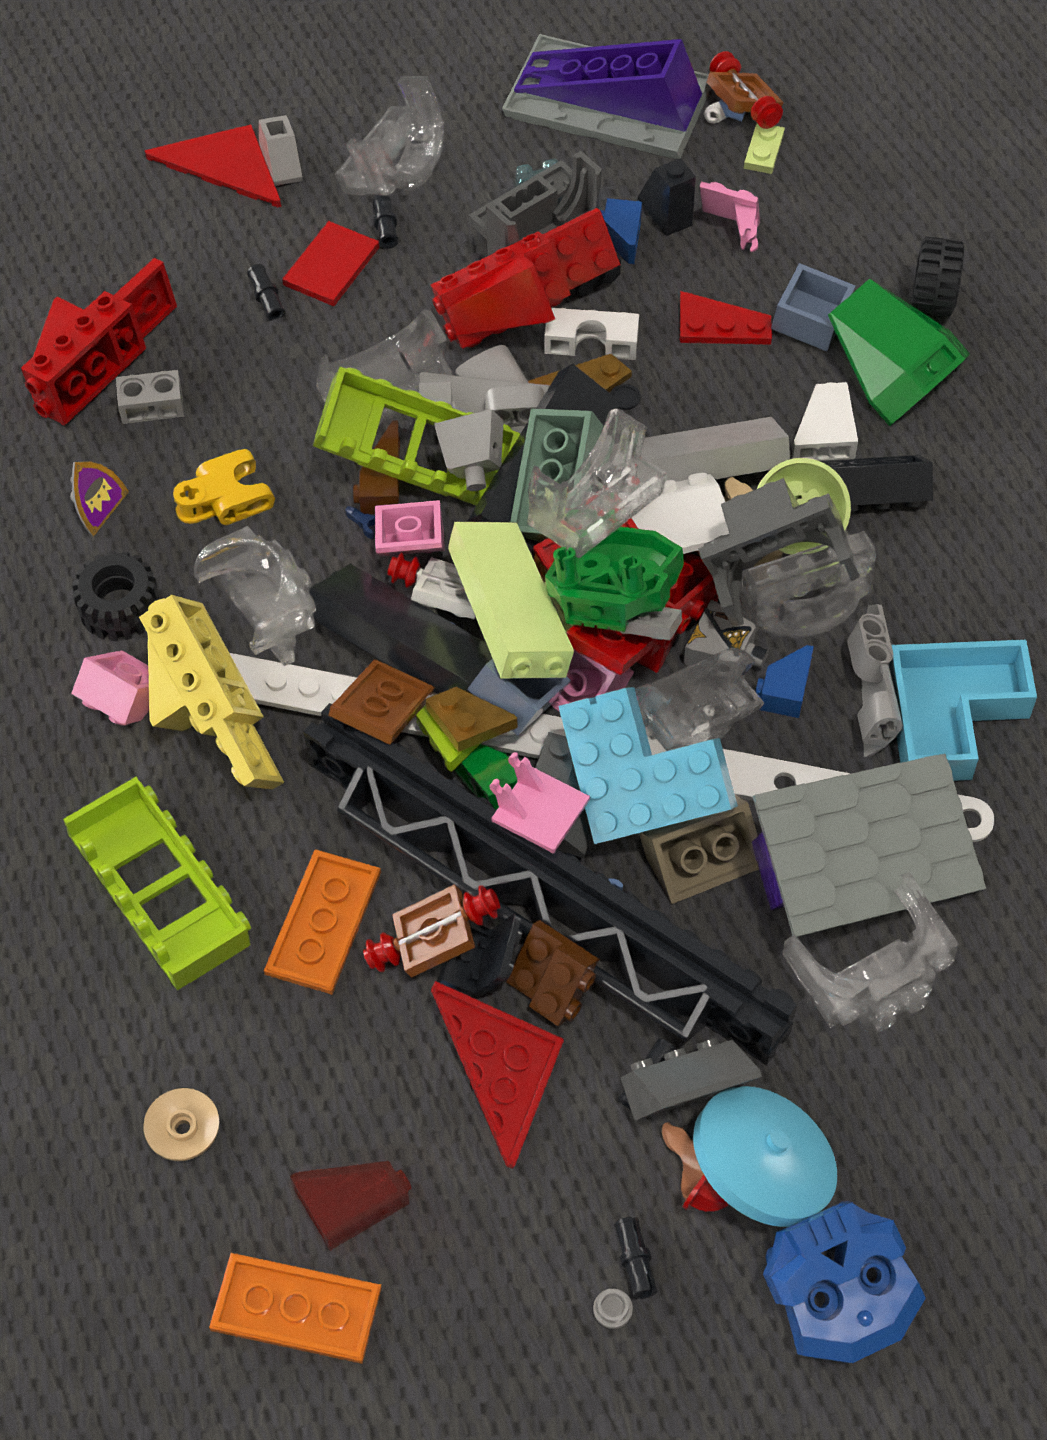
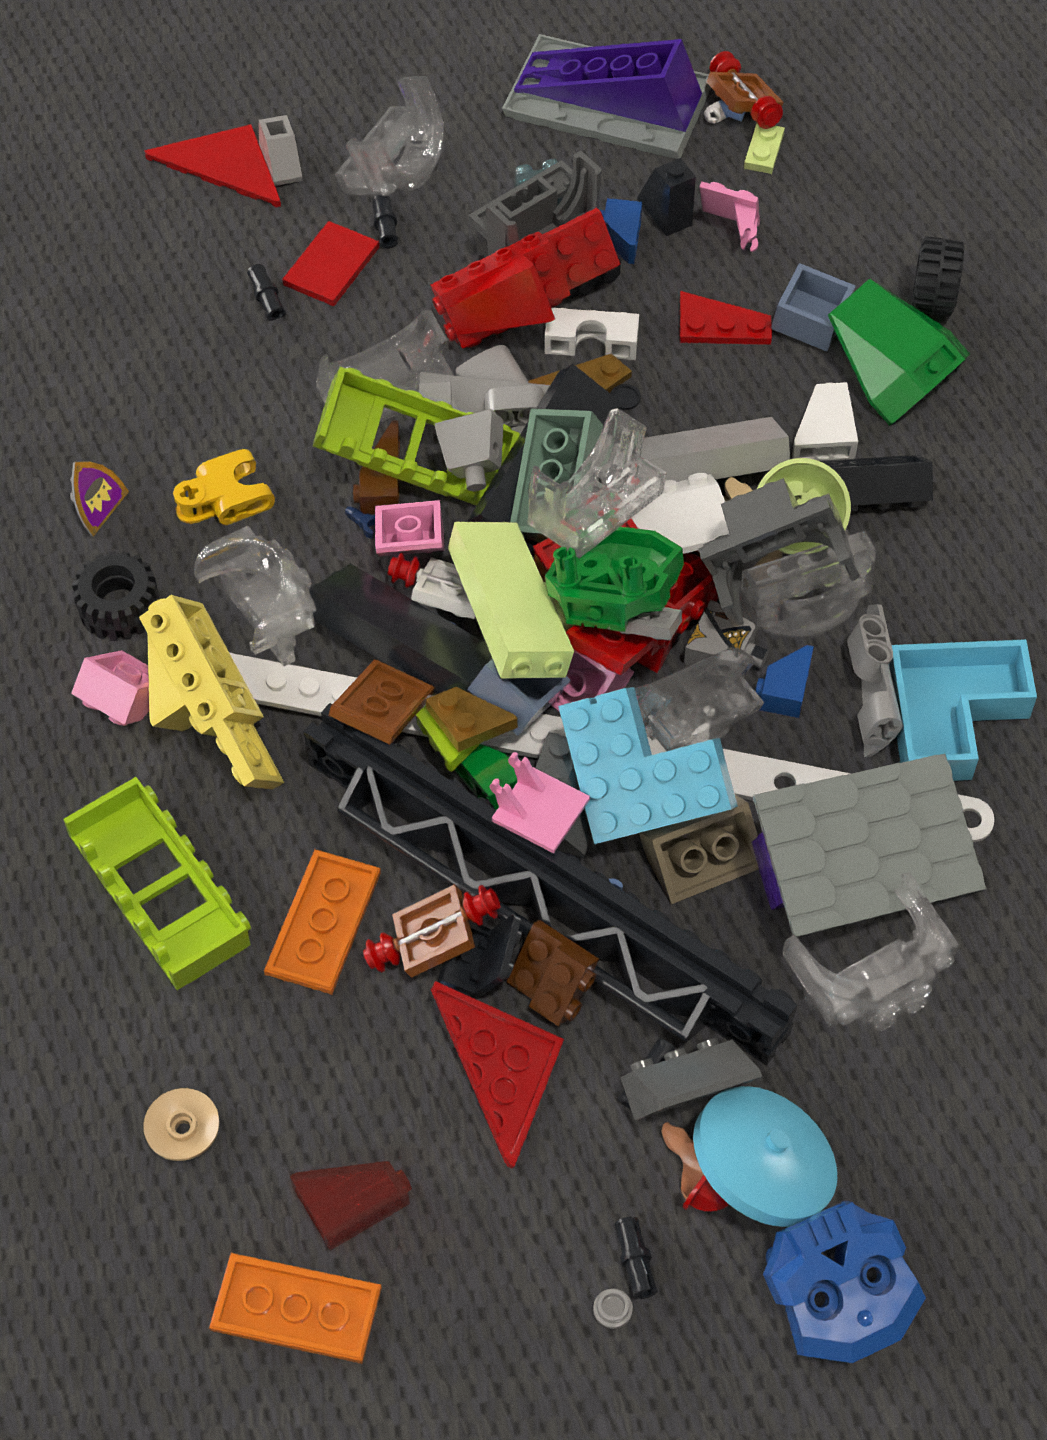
red wedge [21,258,177,426] -> none
light grey brick [116,370,184,424] -> none

